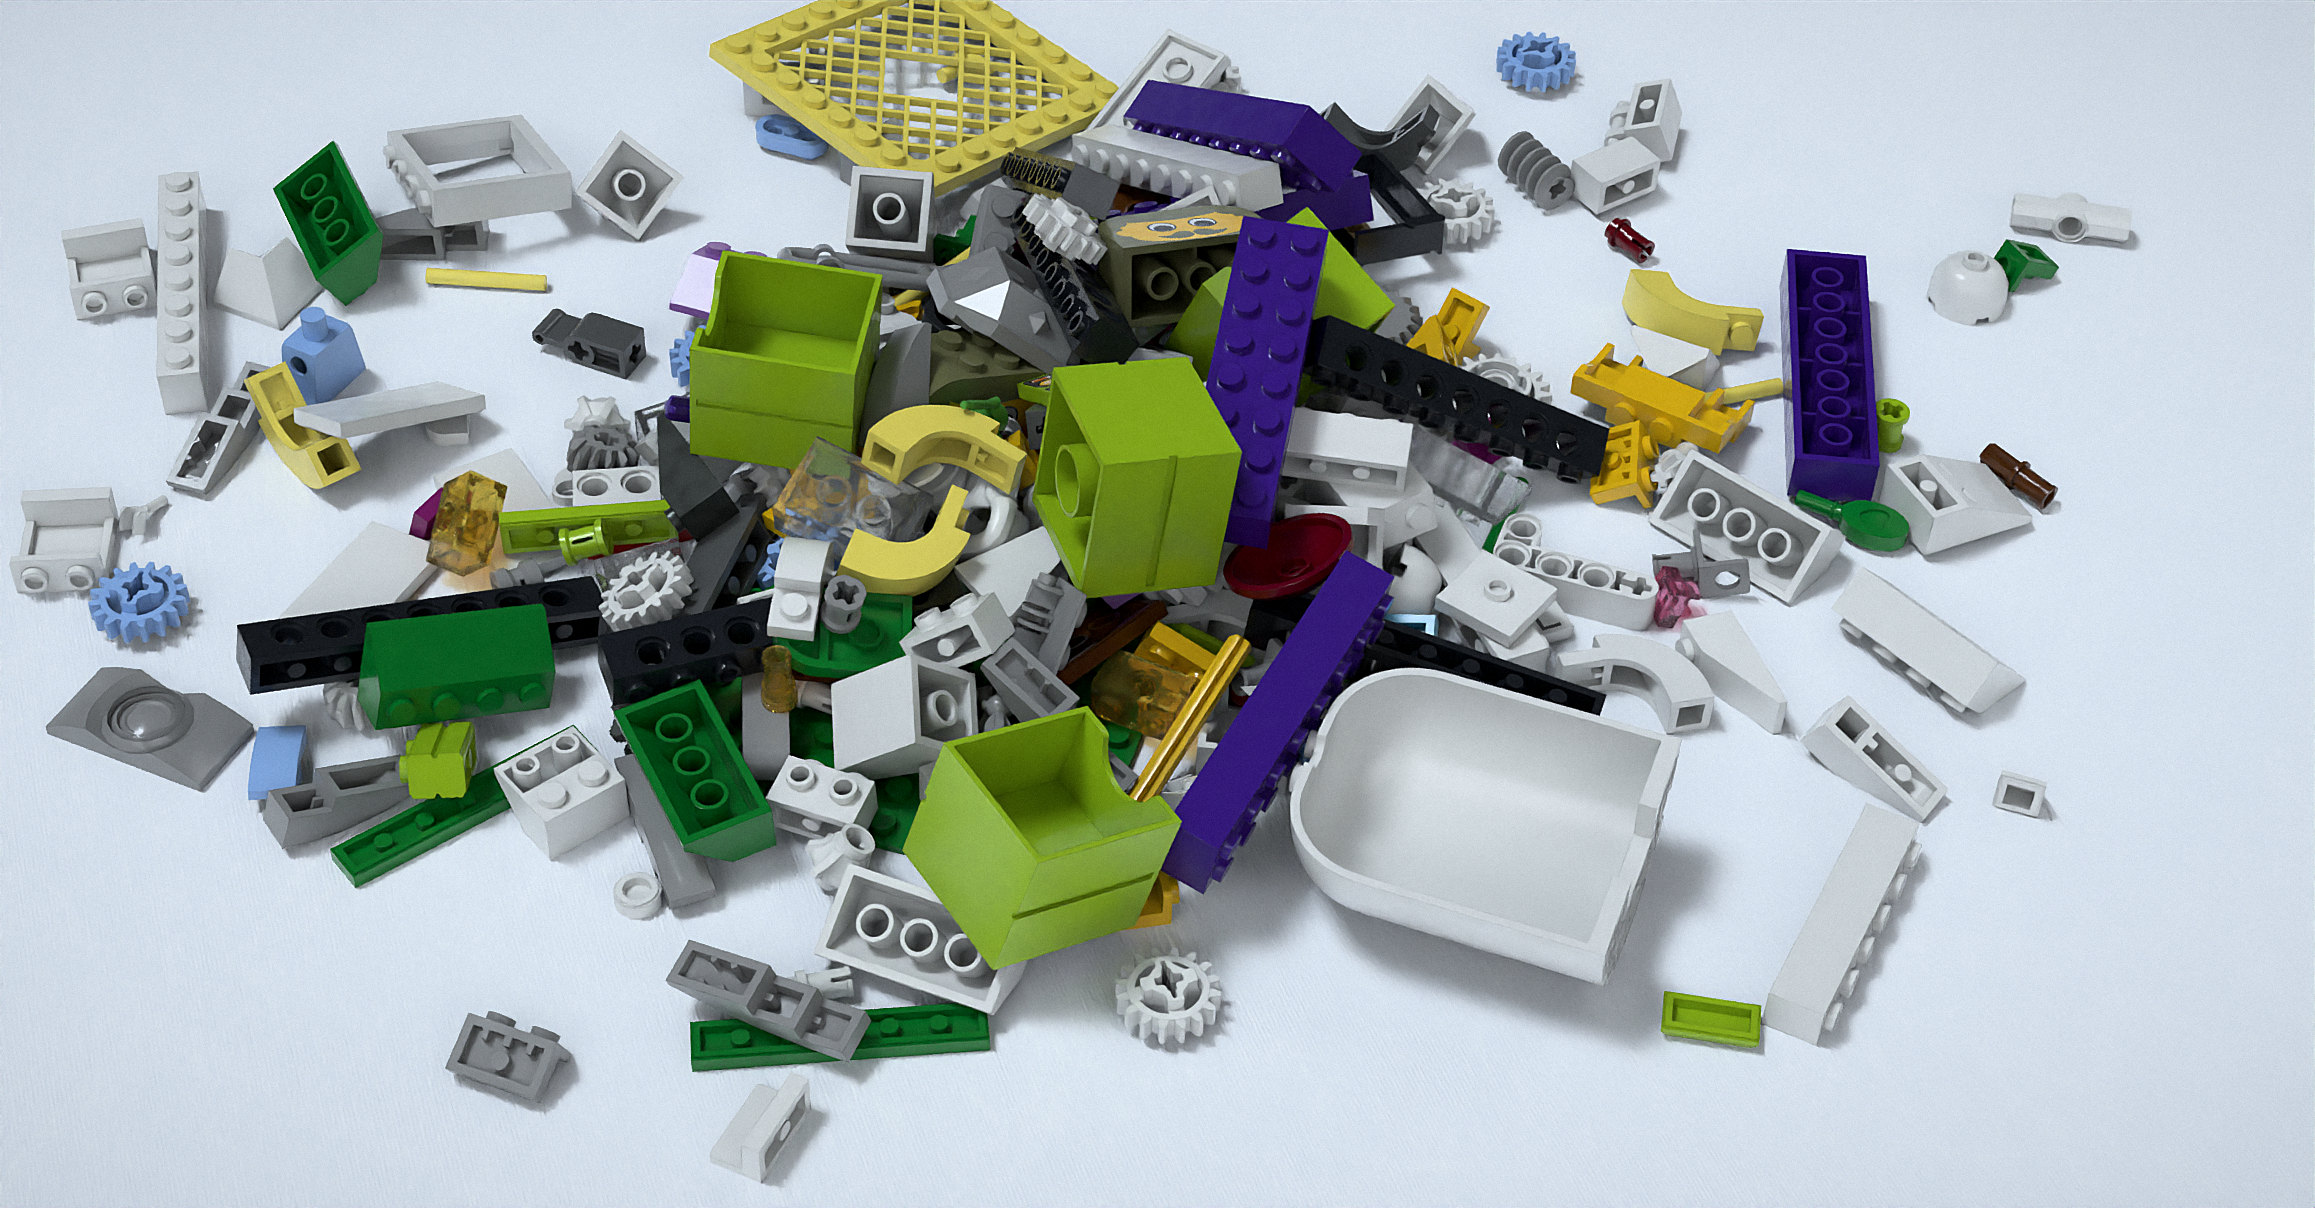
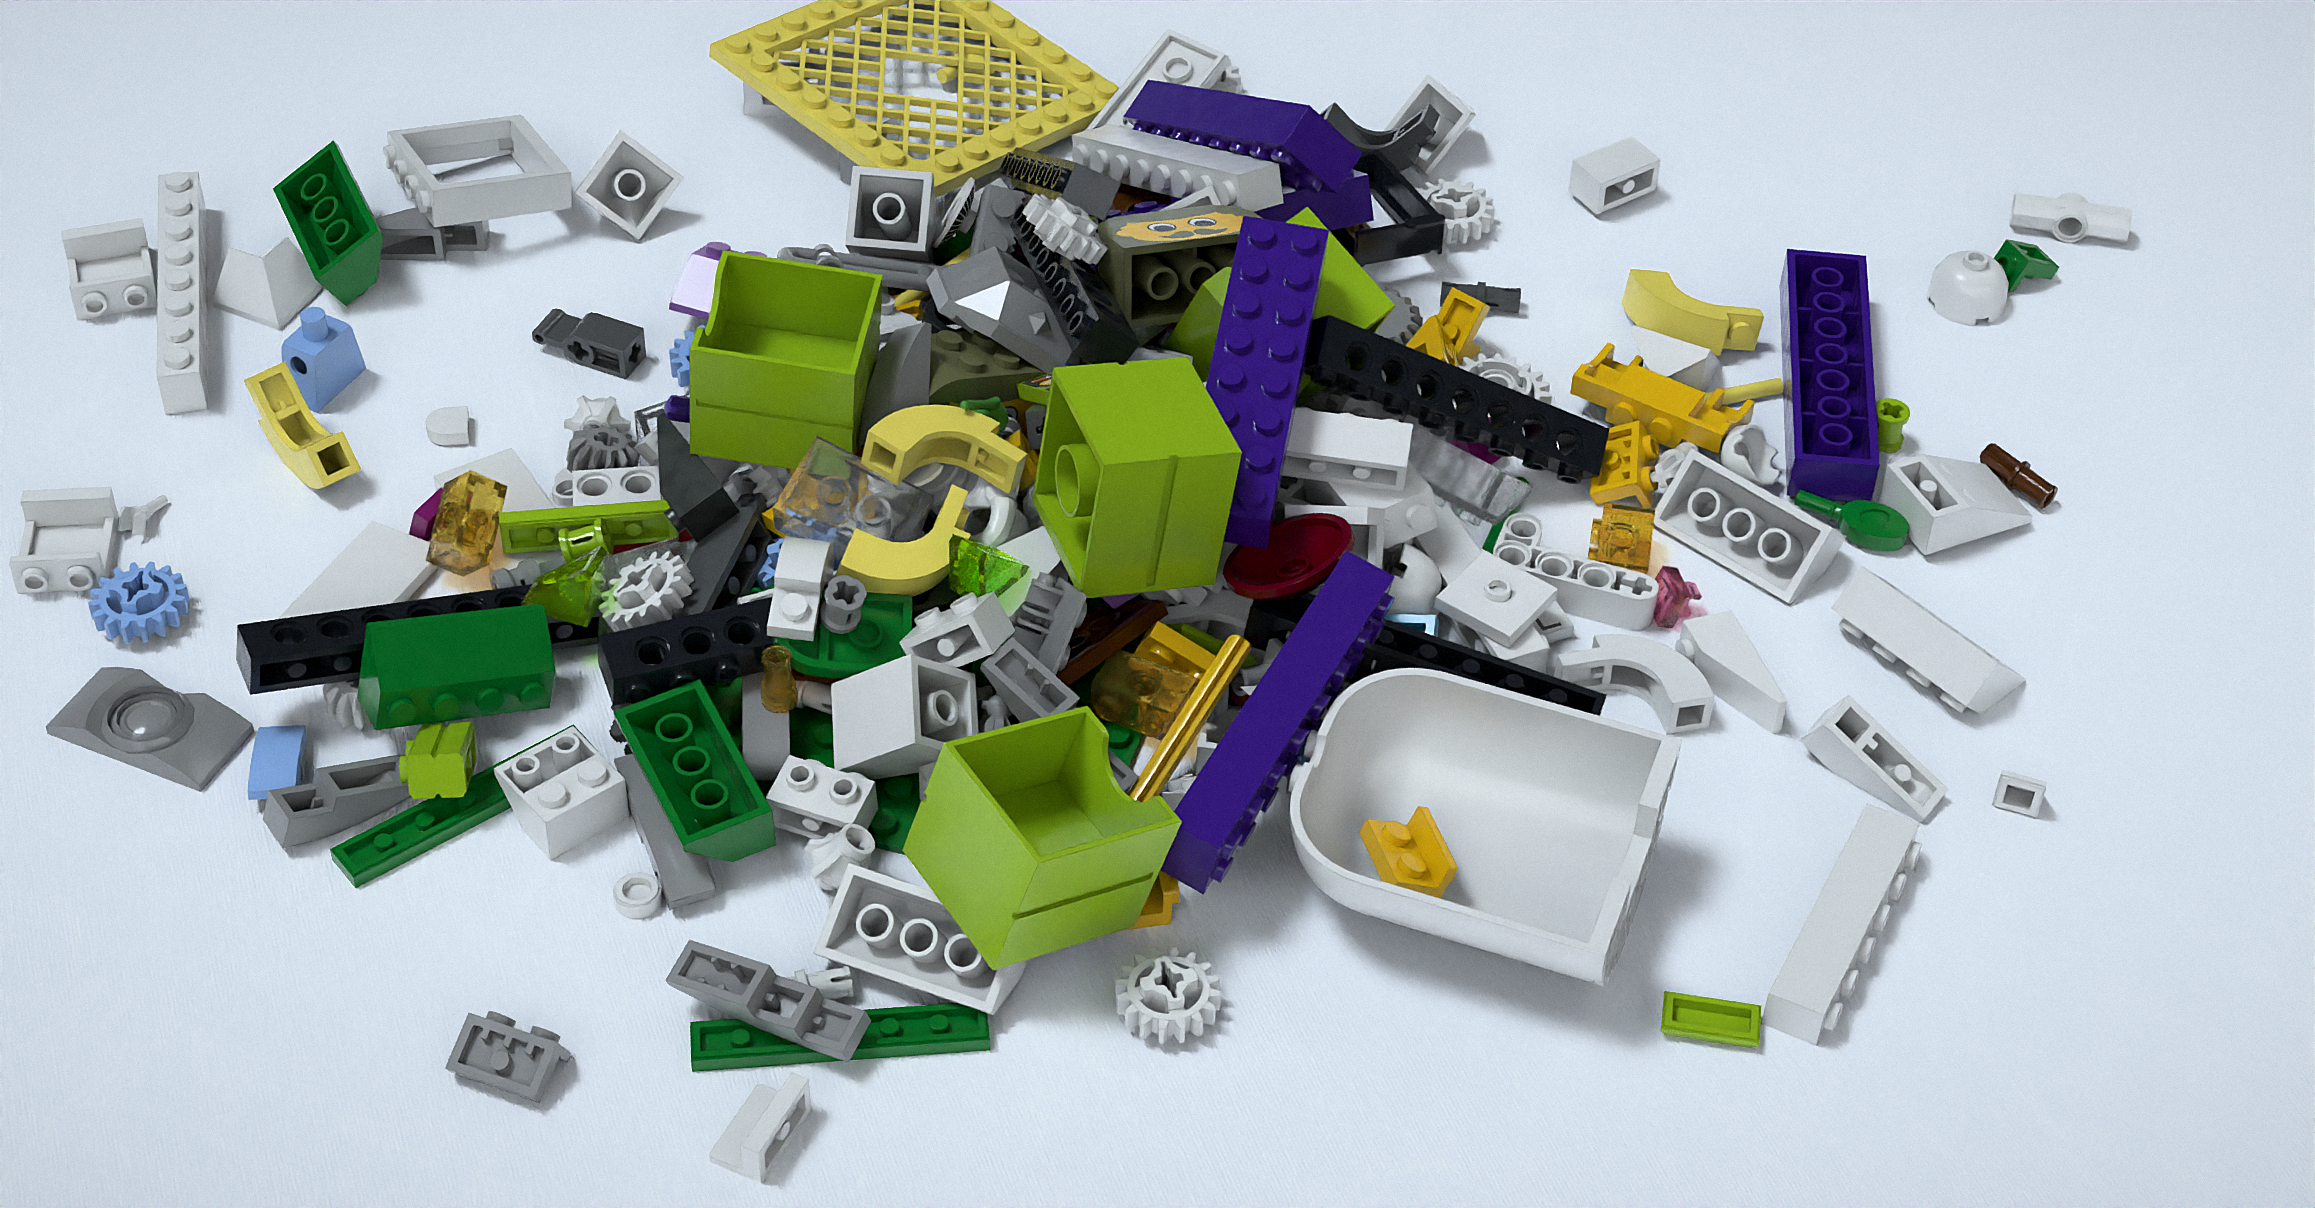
light grey slope [166,361,271,495] -> none
white tile [294,381,486,439] -> none
light yellow bar [425,268,547,291] -> none
light blue plate [755,114,829,160] -> none
light blue gear [1496,31,1576,92] -> none
light grey piece [1498,131,1575,210] -> none
white brick [1604,78,1682,163] -> none
dark red pin [1604,218,1655,263] -> none
light grey bracket [1652,529,1750,599] -> none
none -> clear neon green slope [521,546,607,627]
none -> white dish [931,177,977,248]
none -> clear neon green slope [949,534,1029,598]
none -> yellow bracket [1359,806,1457,898]
none -> dark grey pin [1440,281,1521,313]
none -> clear yellow brick [1587,502,1655,574]
none -> white hair [1721,425,1781,487]

